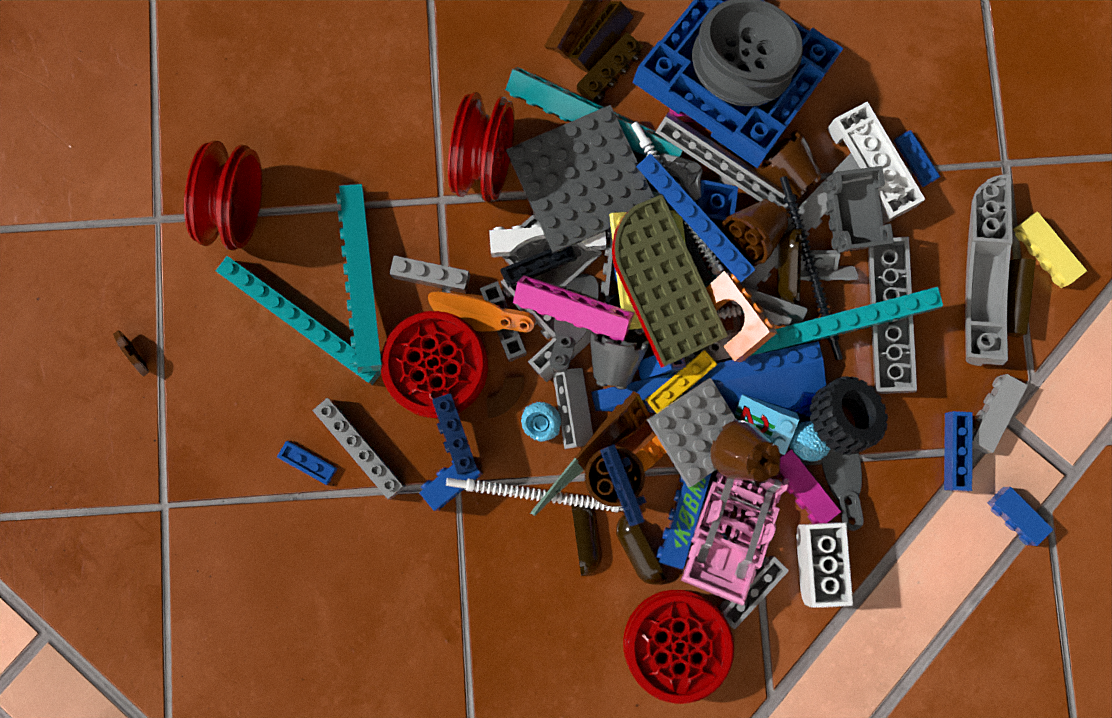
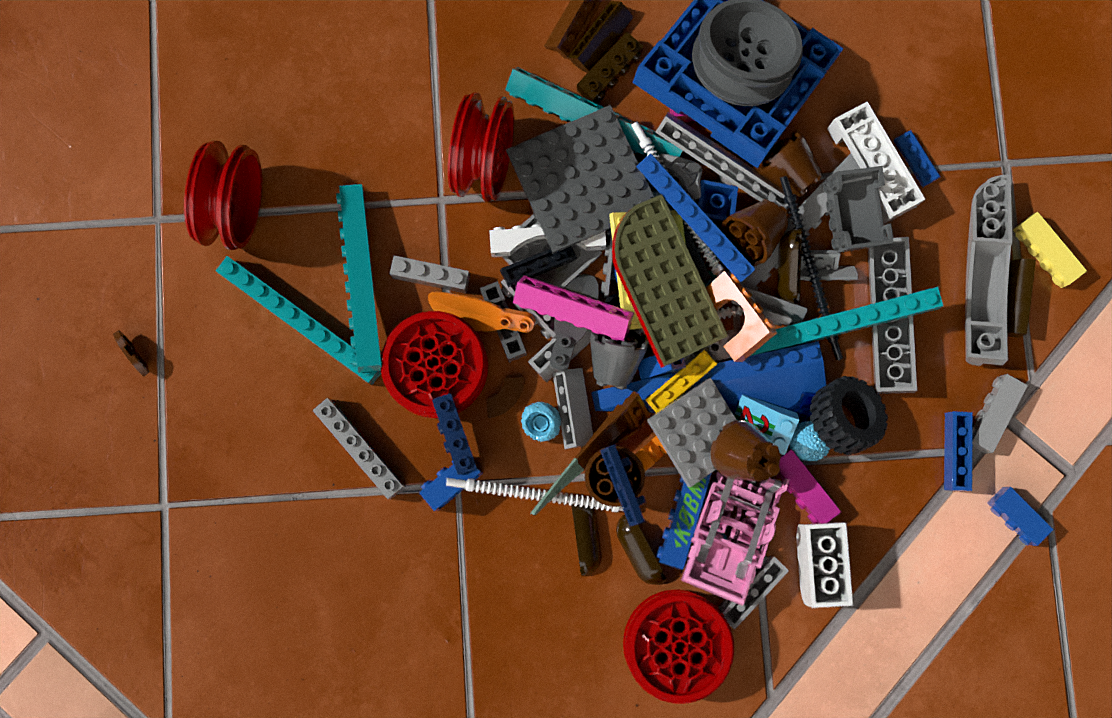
blue tile [277,440,338,485] -> none
dark grey plant [821,448,863,531] -> none

